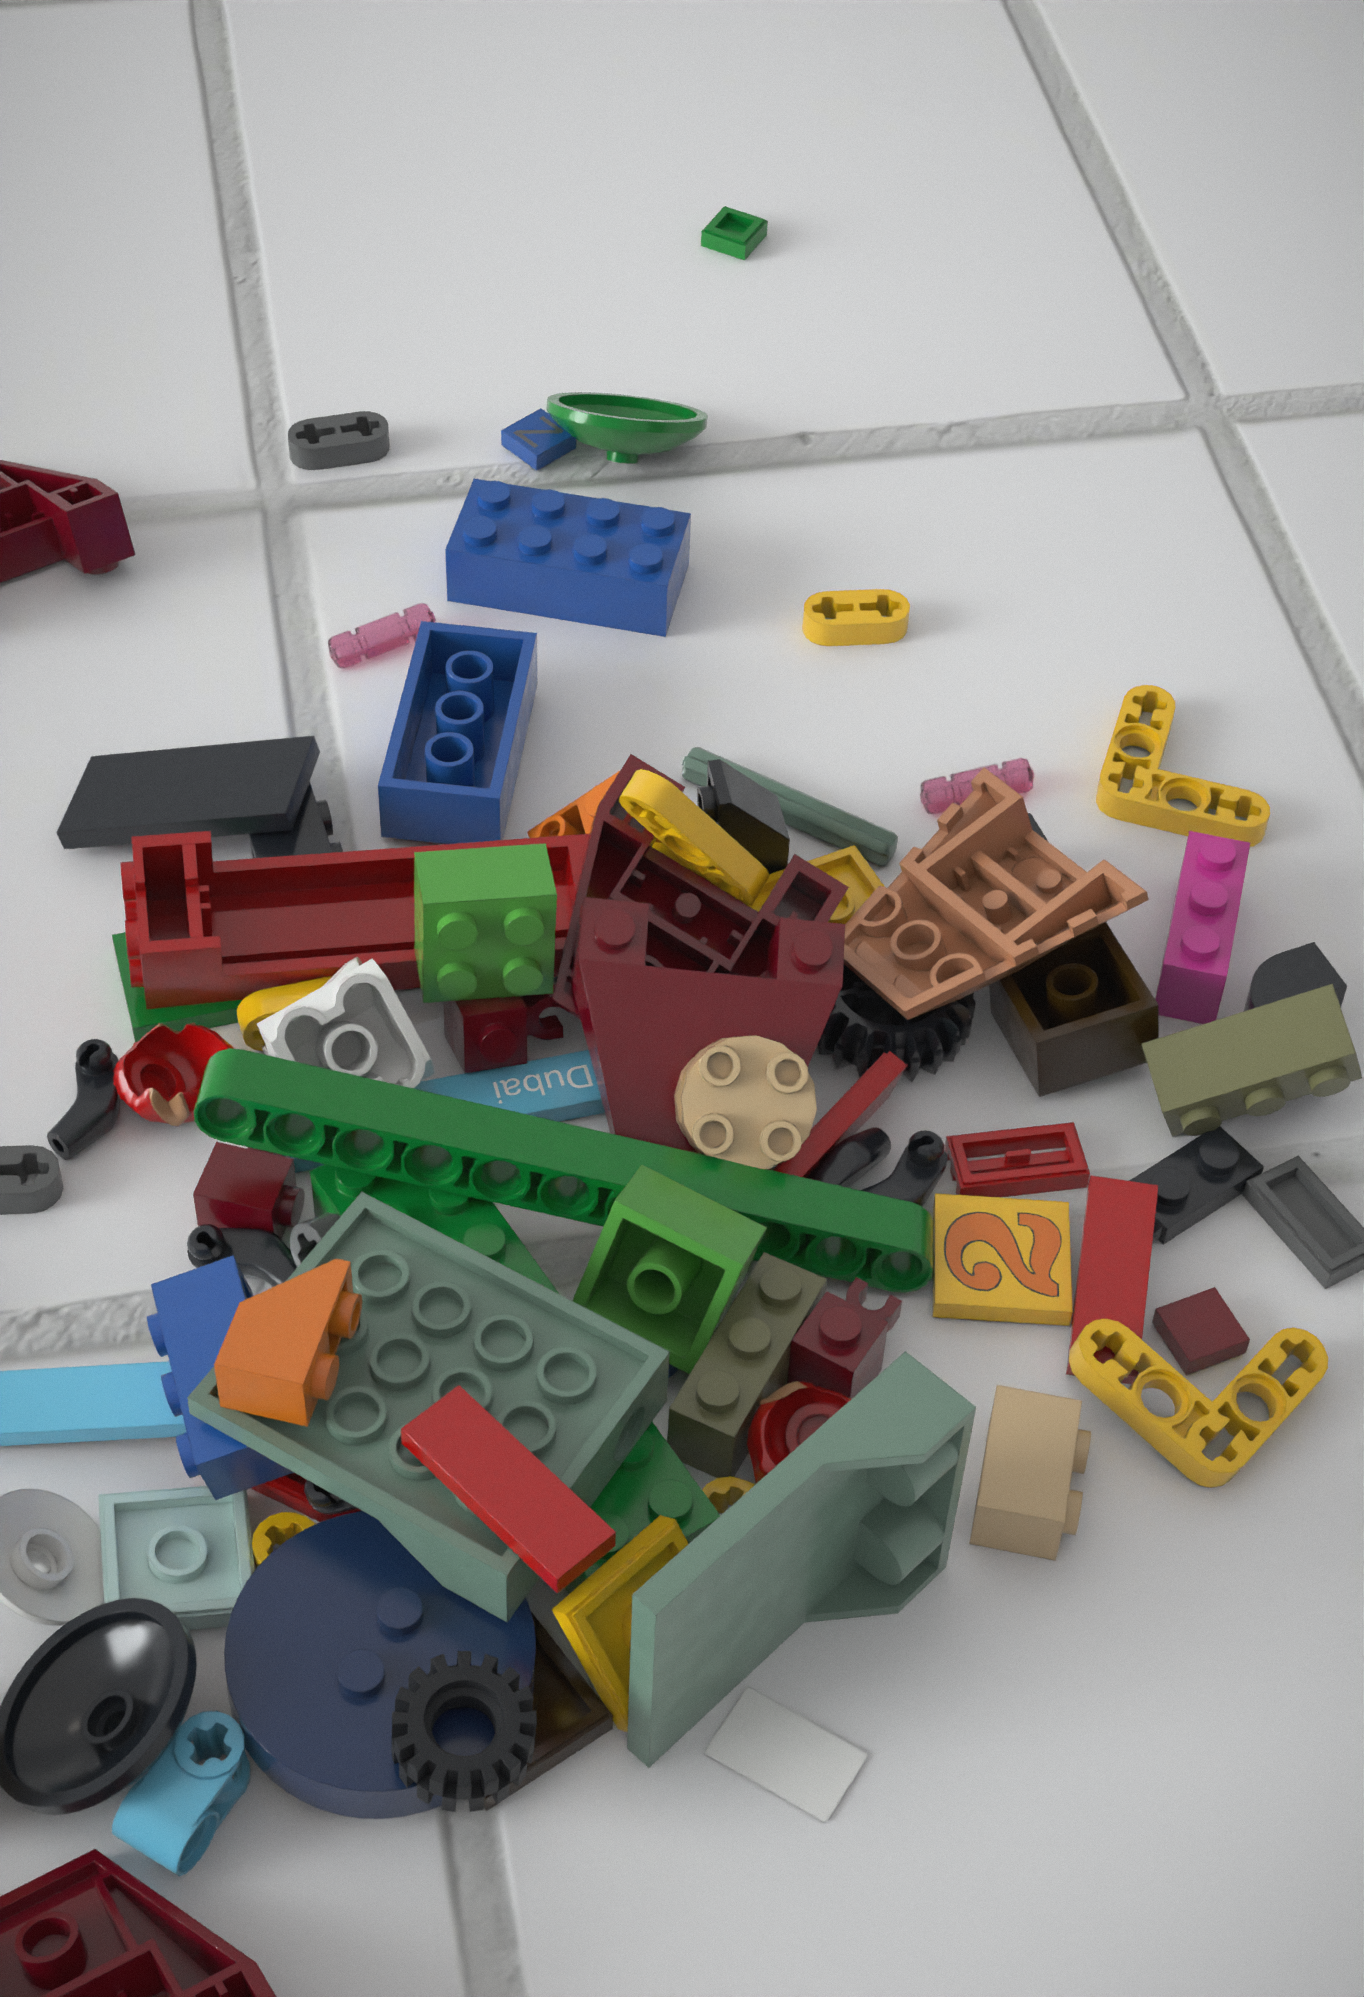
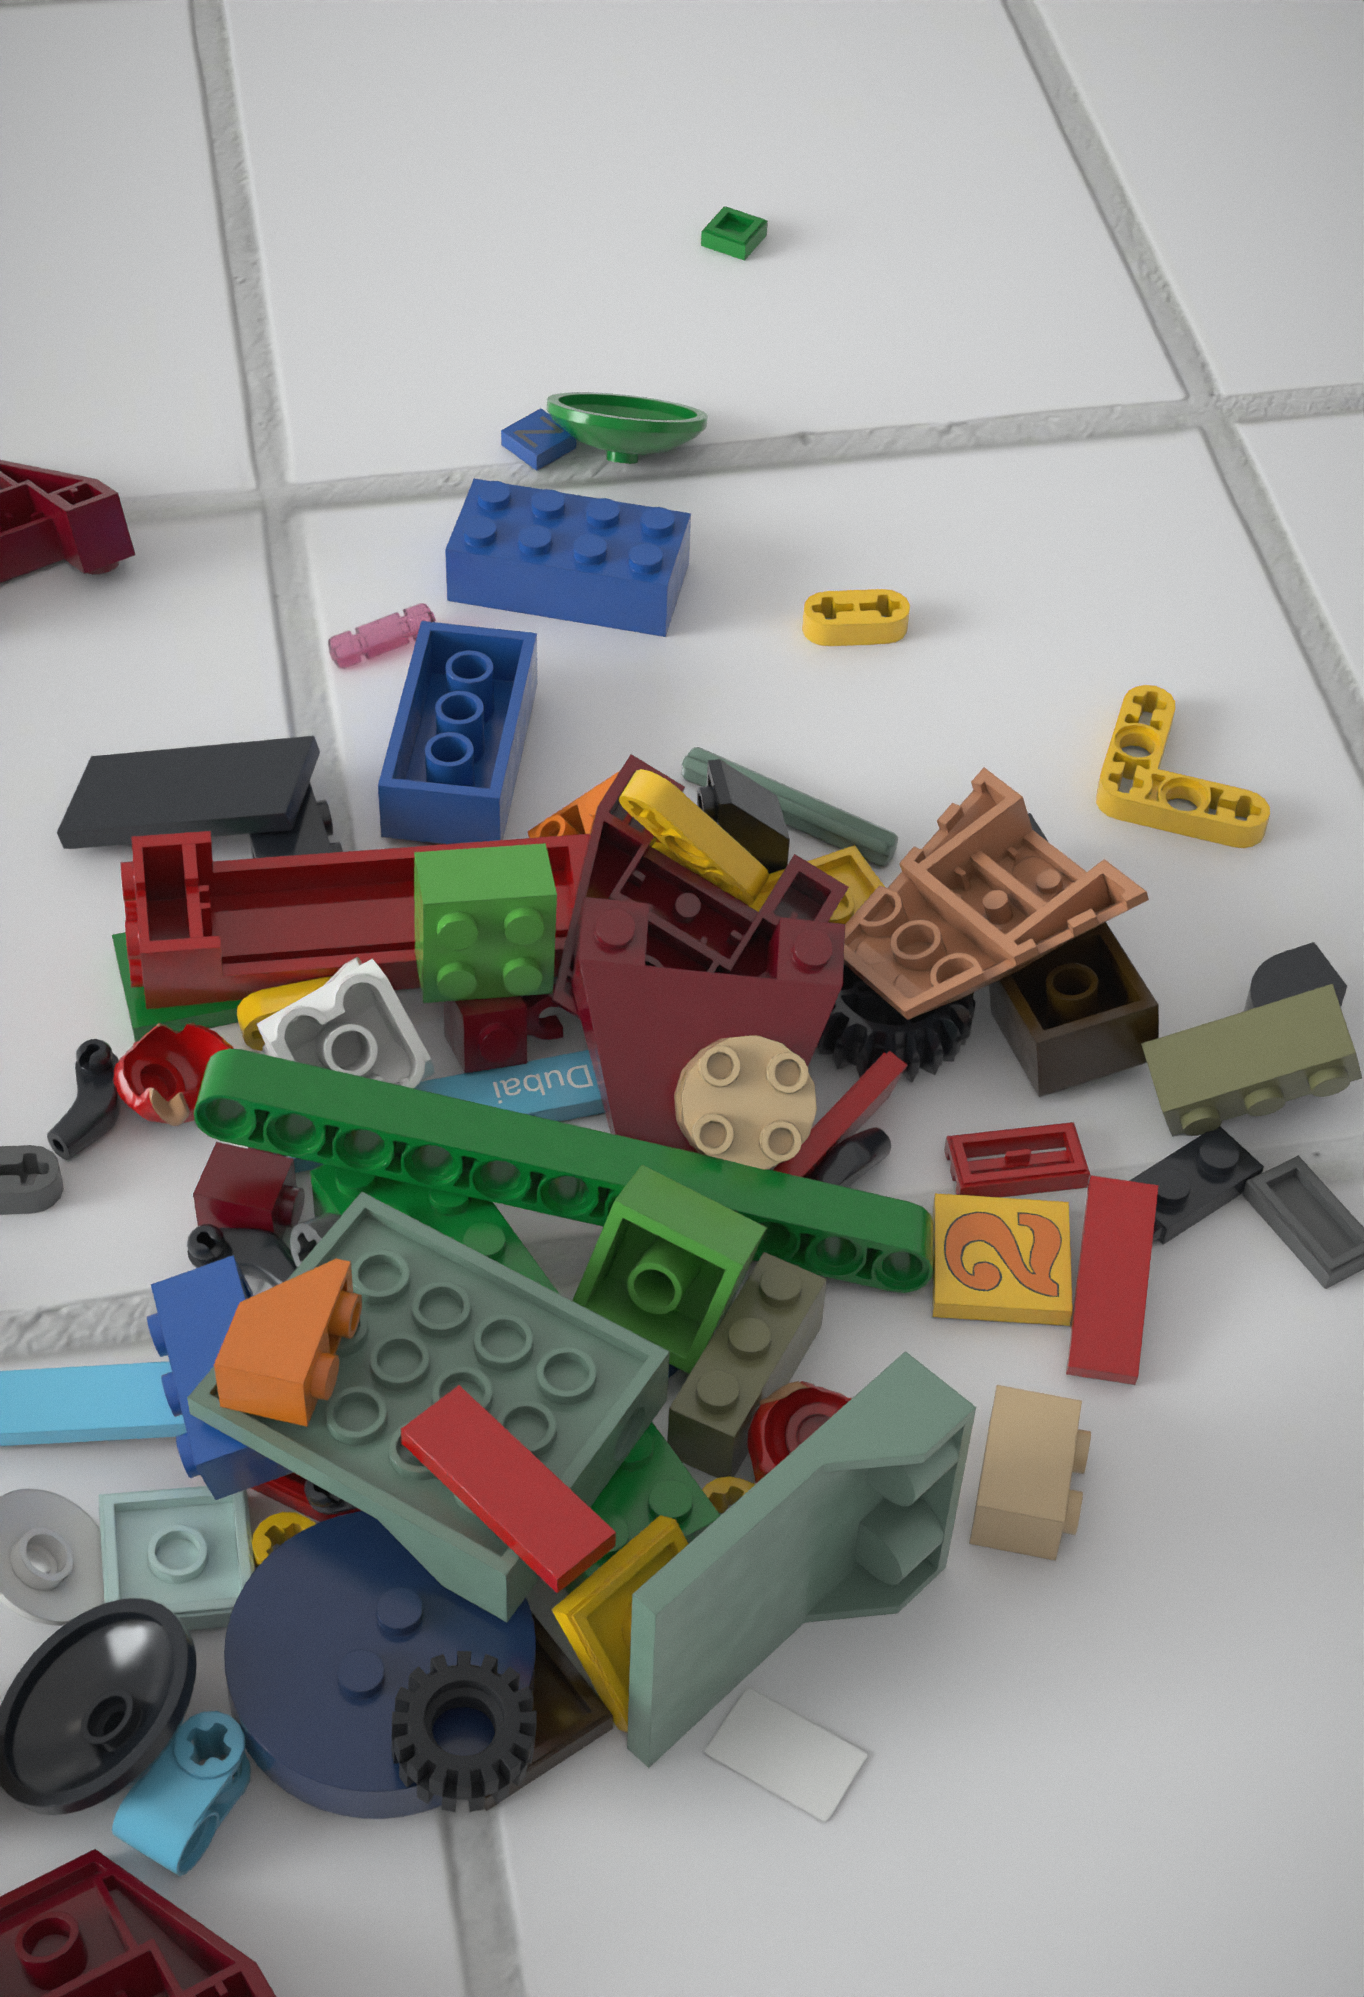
dark grey beam [288,411,390,470] -> none
dark red brick [787,1277,902,1398] -> none
black arm [861,1130,948,1207] -> none
clear pink axle [920,758,1035,815] -> none
yellow beam [1069,1319,1328,1488] -> none
dark red tile [1152,1287,1250,1375] -> none
dark pink brick [1155,831,1250,1024] -> none

